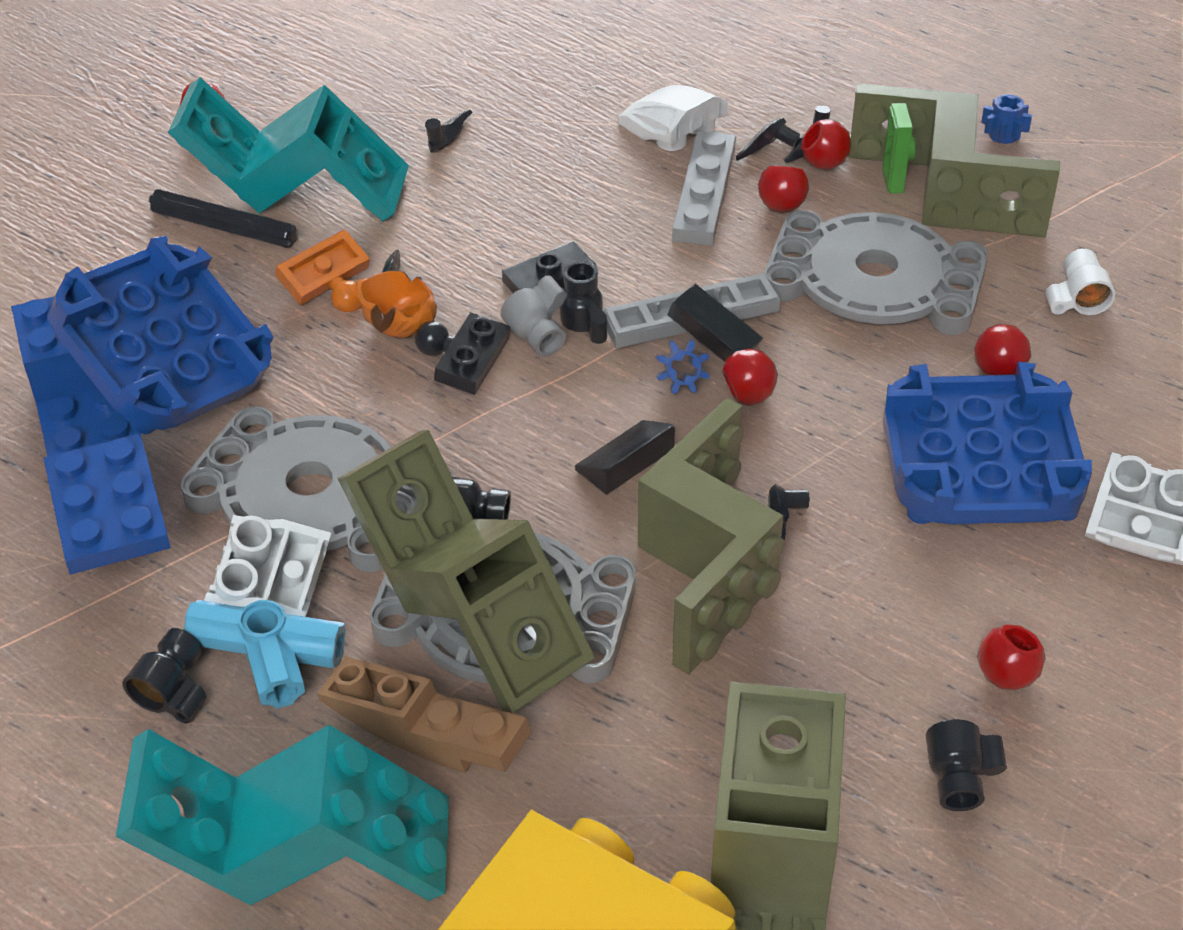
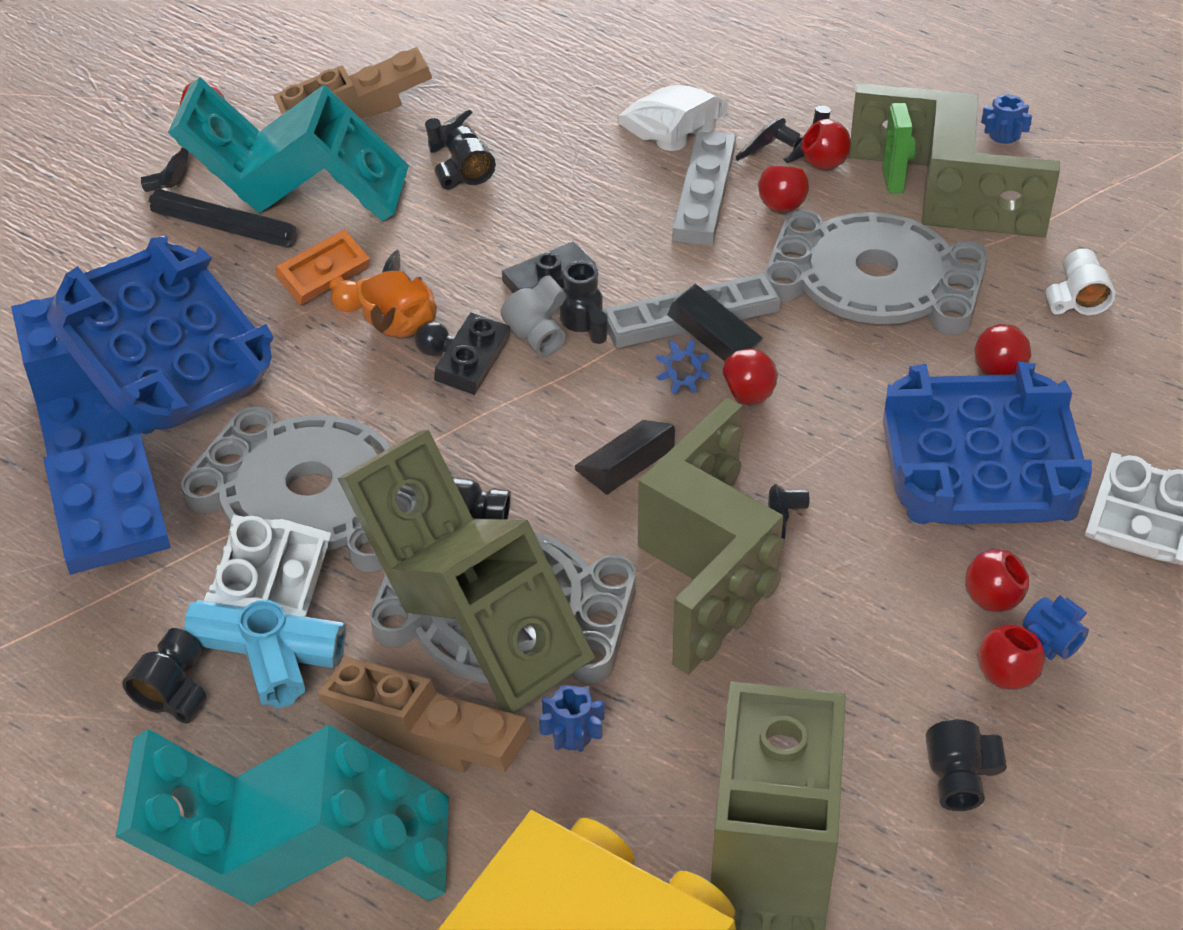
none -> black bar [141,147,189,192]
none -> medium nougat slope [273,47,432,118]
none -> black piece [434,126,496,190]
none -> blue gear [539,684,605,752]
none -> red piece [965,549,1029,612]
none -> blue gear [1022,596,1089,660]

